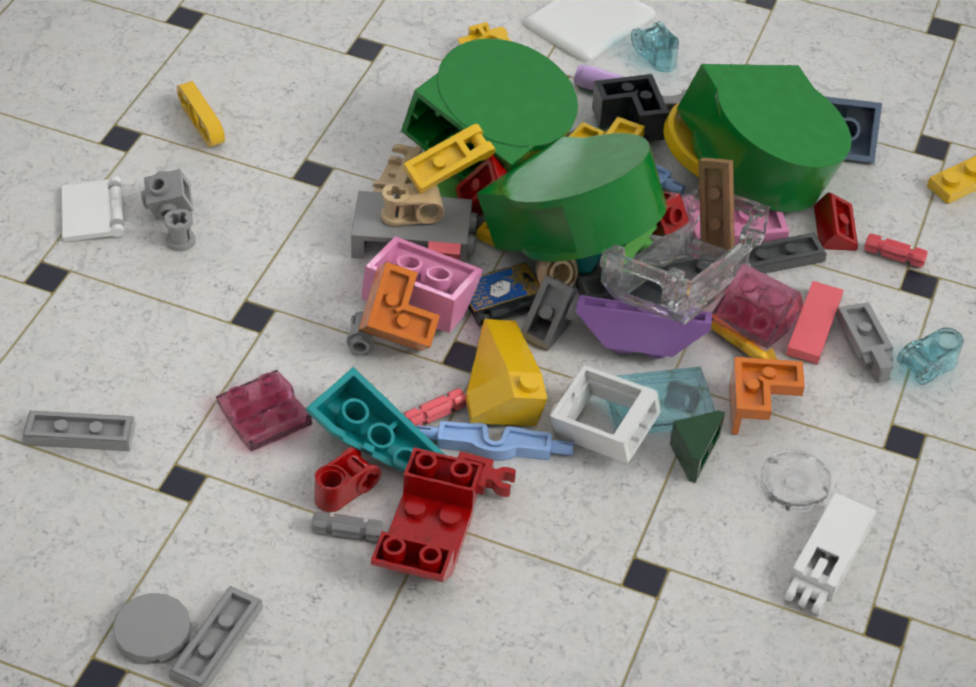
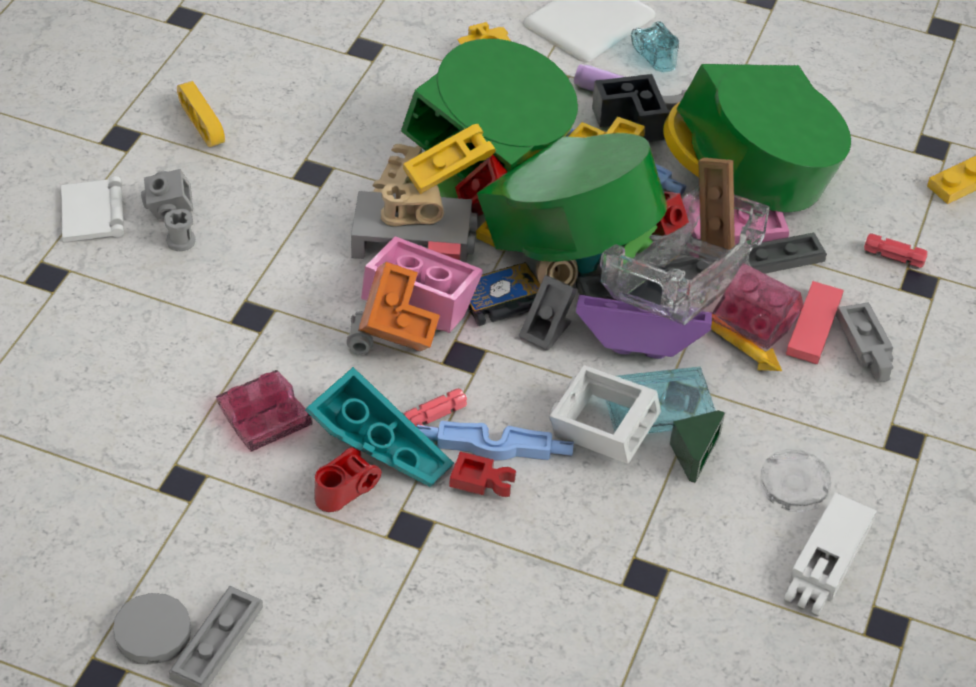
light grey tile [22,410,135,451] -> none
light grey axle [312,511,384,542] -> none
red slope [371,448,483,582] -> none
yellow wedge [466,319,548,426] -> none
orange panel [729,357,805,434] -> none
red slope [814,192,858,251] -> none
sand blue slope [825,96,882,163] -> none
clear light blue piece [897,327,964,385] -> none

